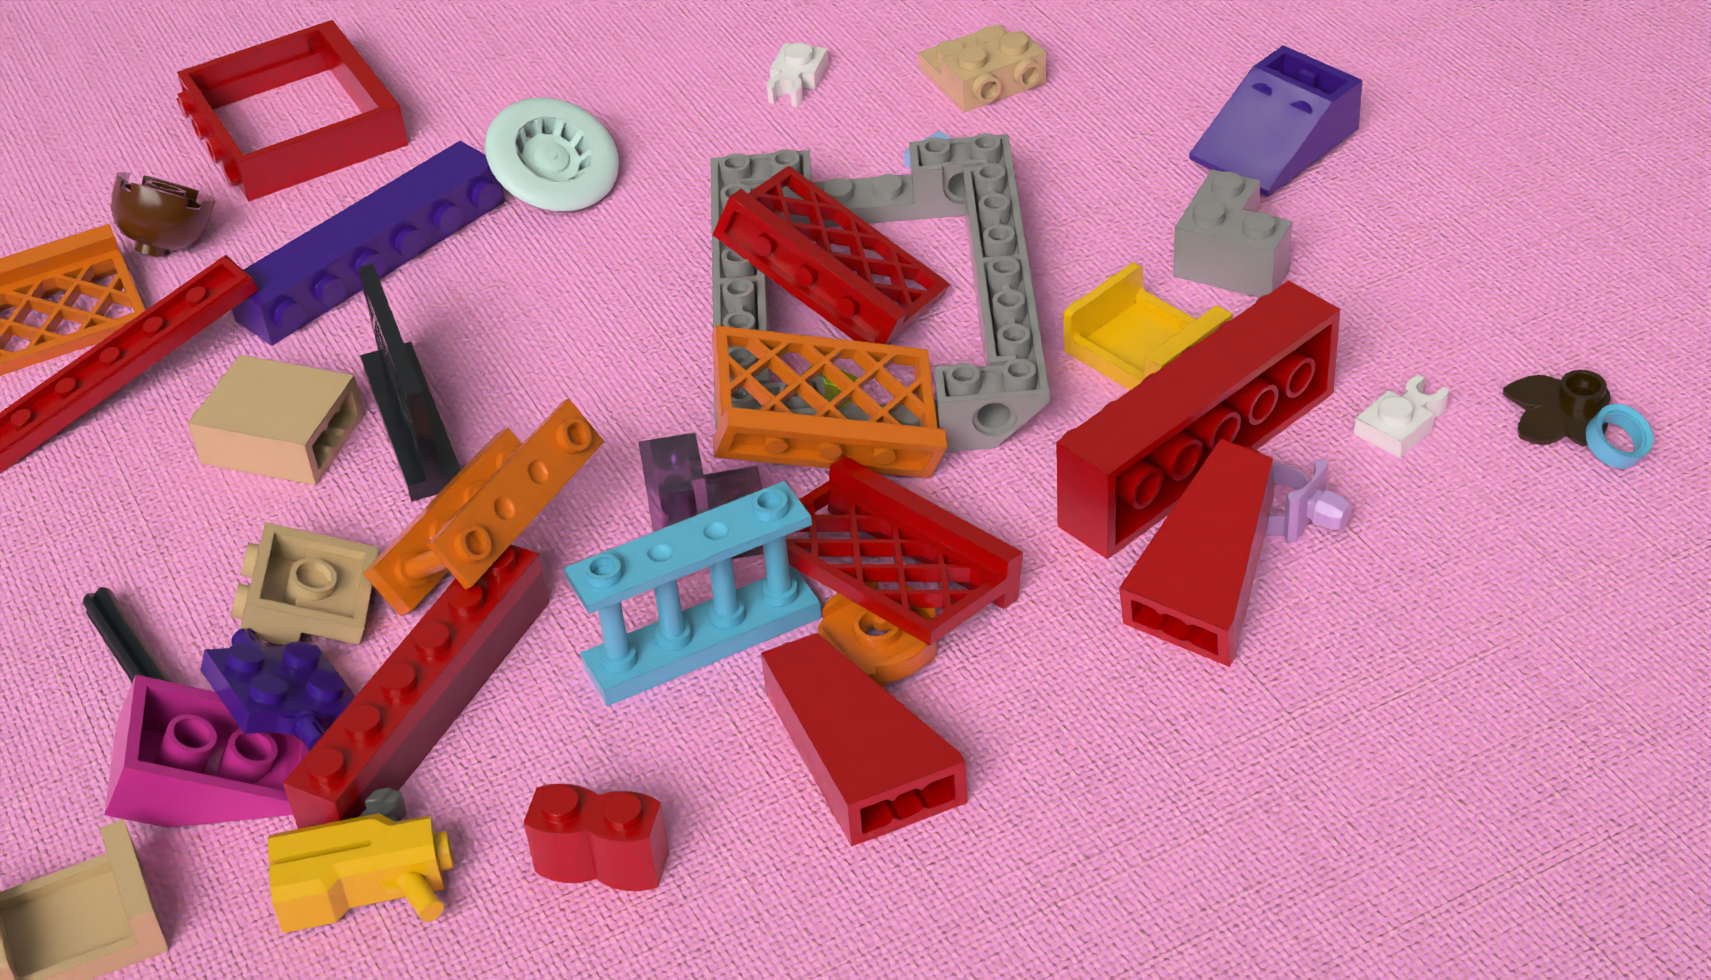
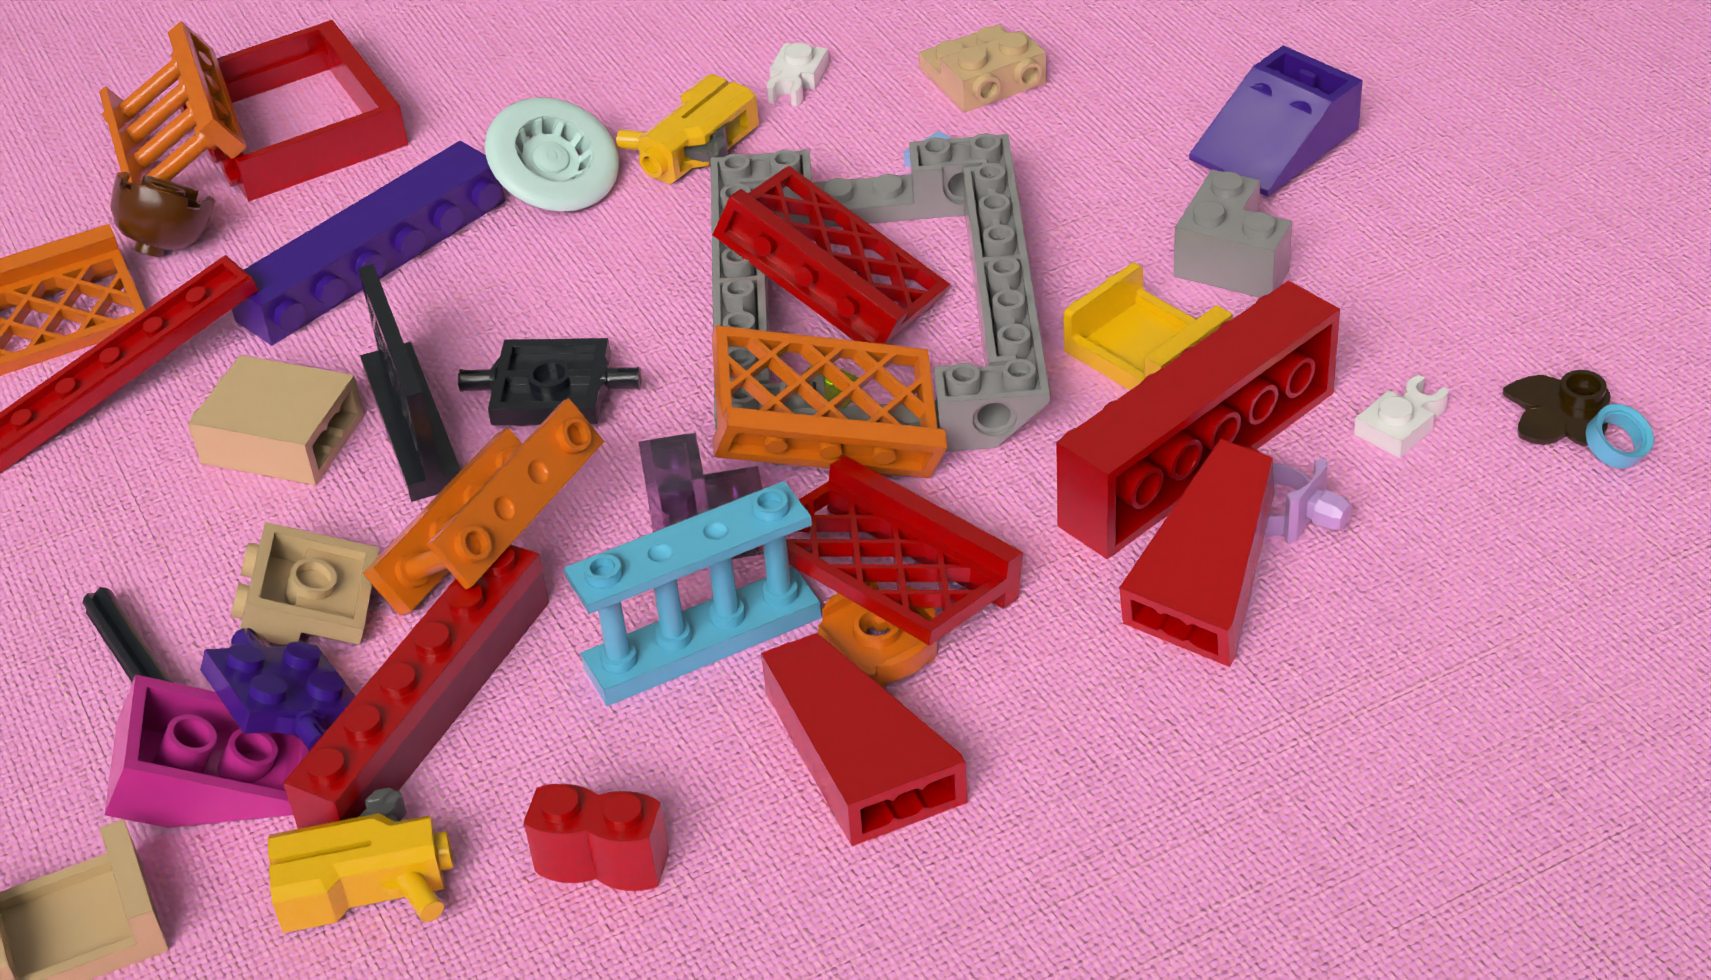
none -> orange fence [99,21,247,184]
none -> black plate [458,338,642,426]
none -> yellow piece [616,74,759,184]

